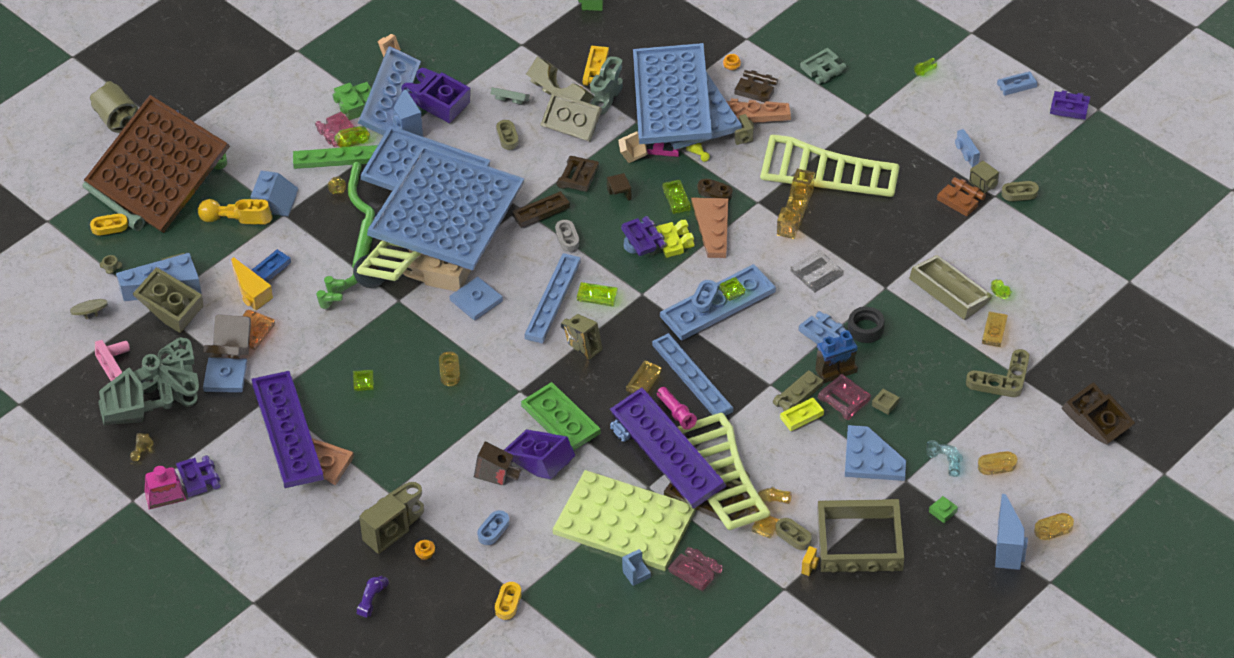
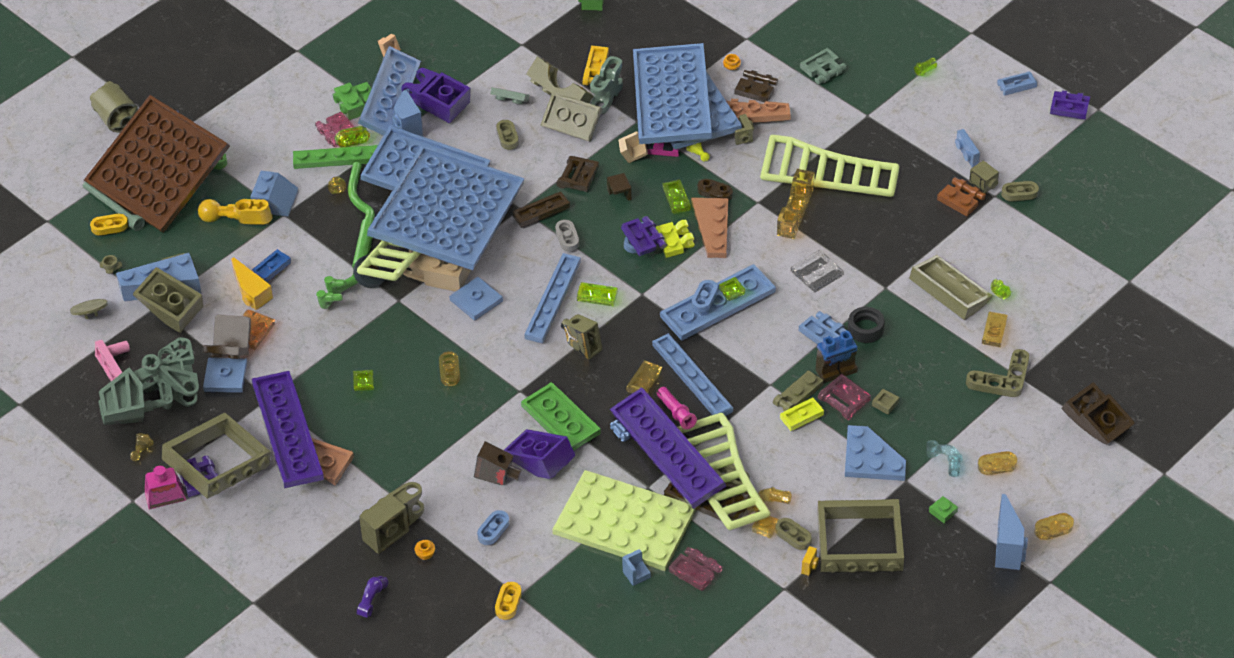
none -> olive window [162,413,271,499]

